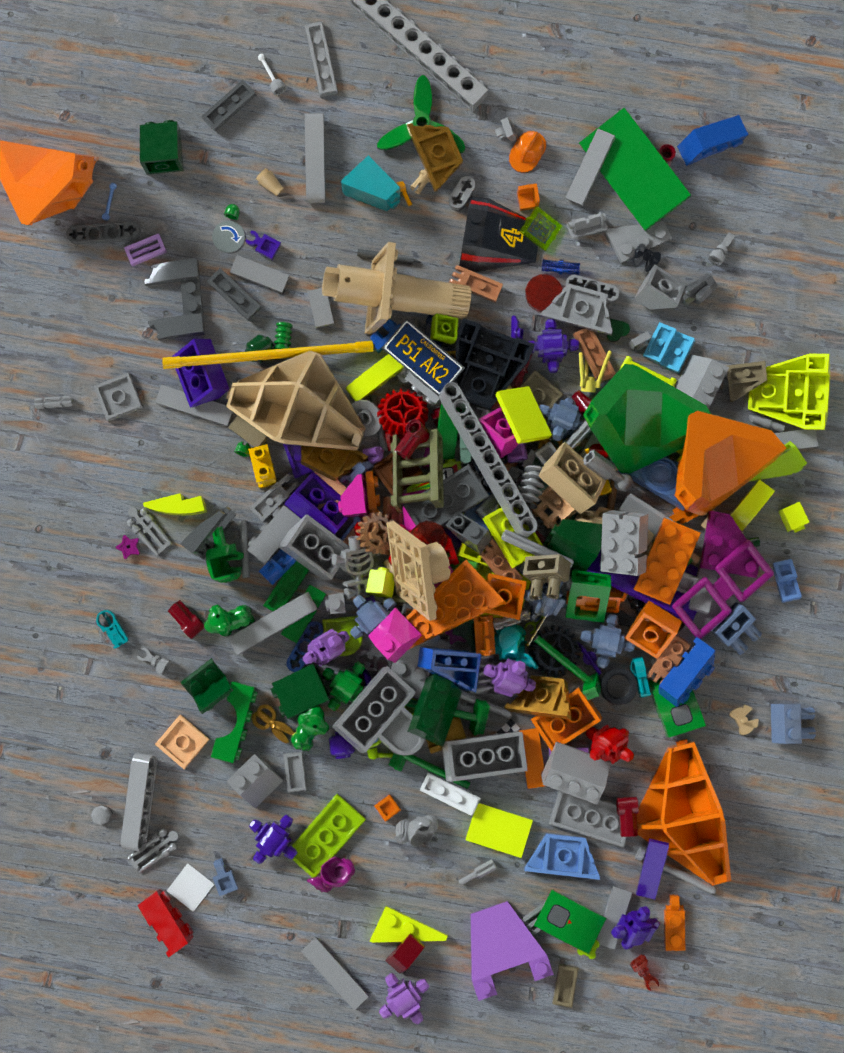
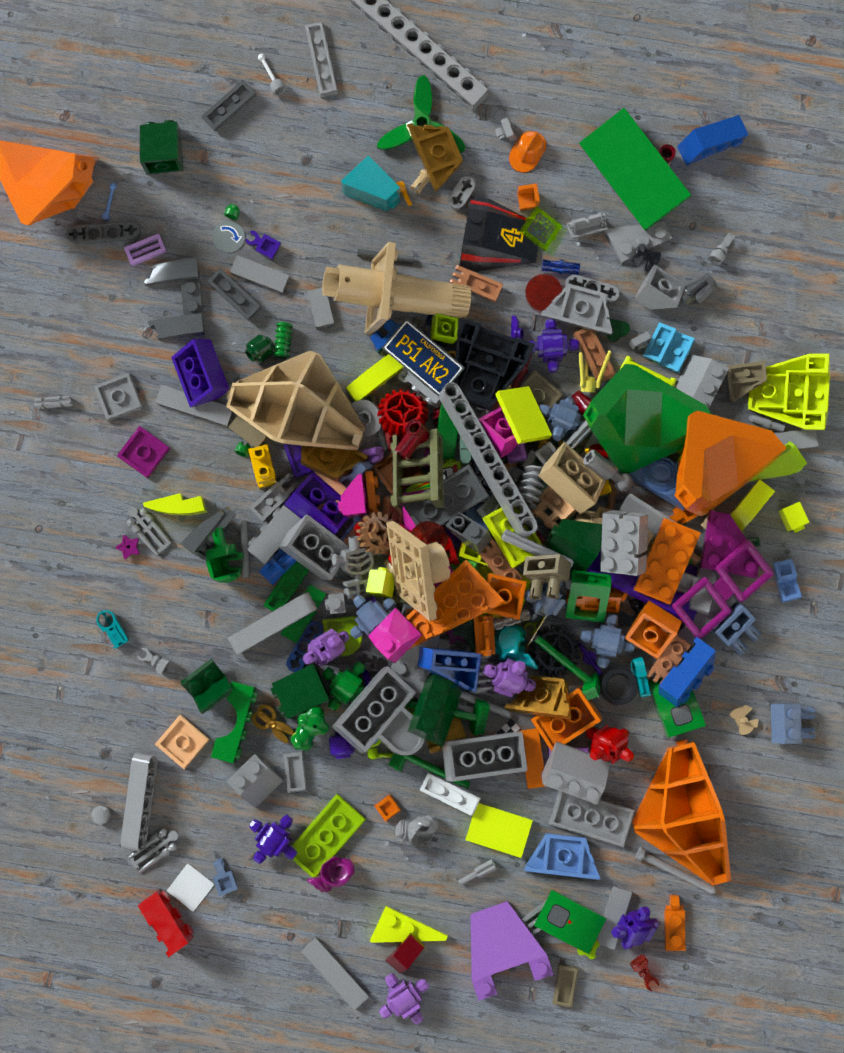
yellow piece [162,341,373,369] -> none
dark red piece [168,600,204,640] -> none
green animal [204,605,255,637] -> none
tan cone [256,168,284,196] -> none
light grey beam [305,113,326,203] -> none
light grey tile [565,129,615,206] -> none
dark red piece [616,797,639,837] -> none
dark purple tile [636,839,669,900] -> none
none -> magenta tile [117,426,171,479]

